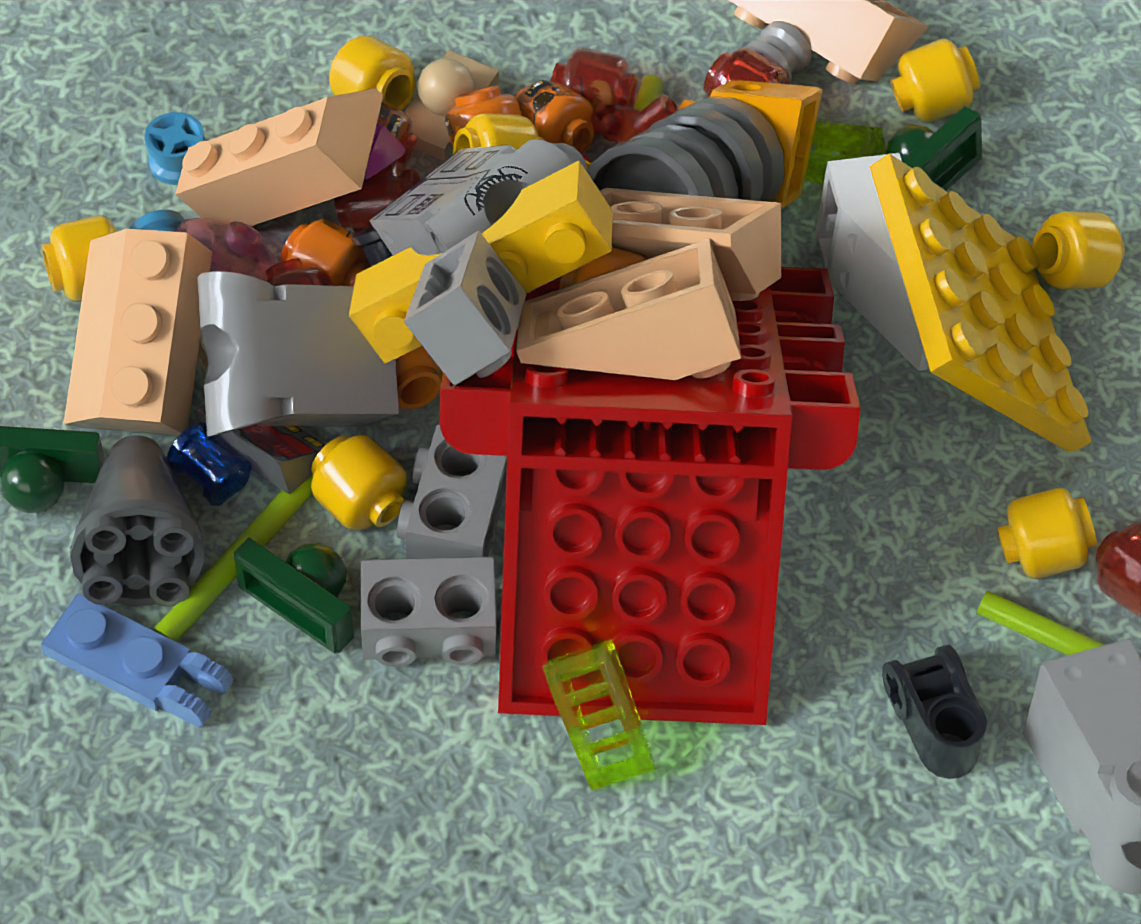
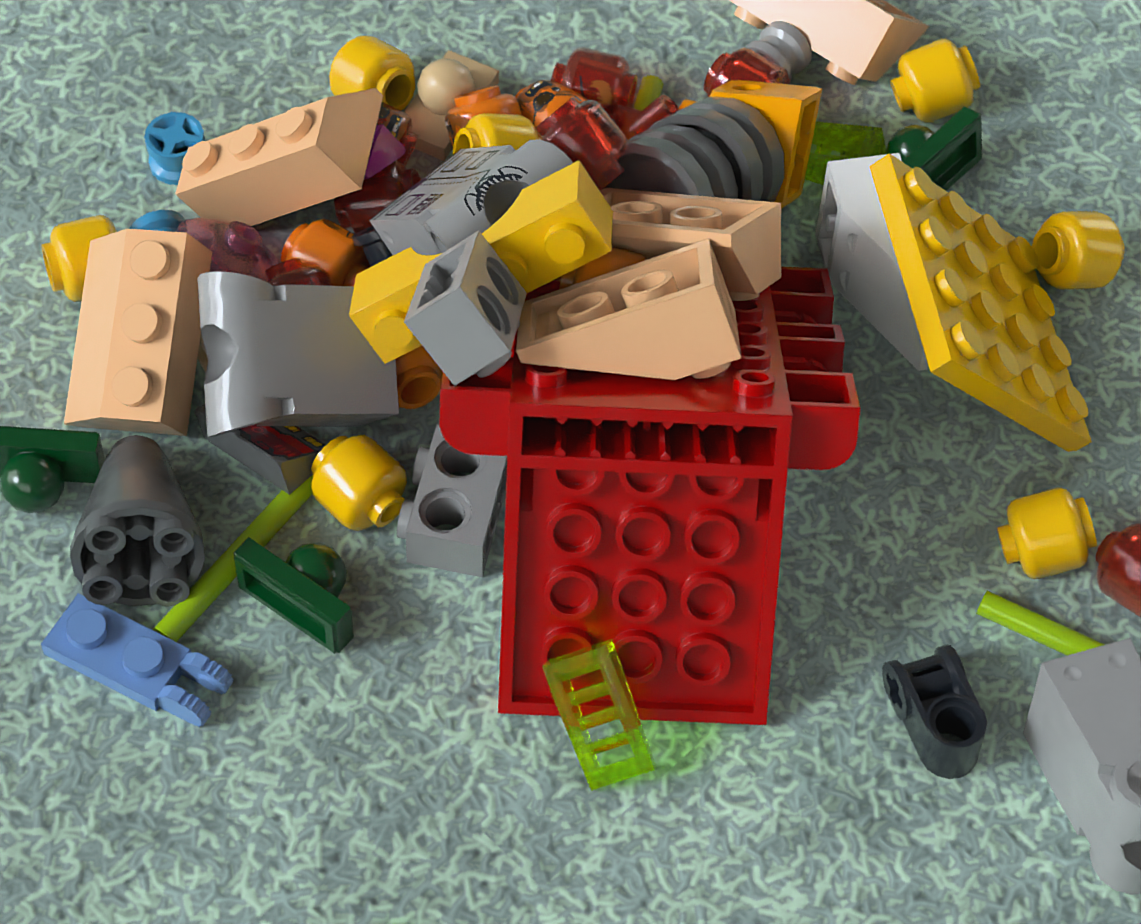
clear blue bush [167,422,252,506] -> none
light grey brick [361,557,496,667] -> none
none -> clear red head [534,97,628,191]

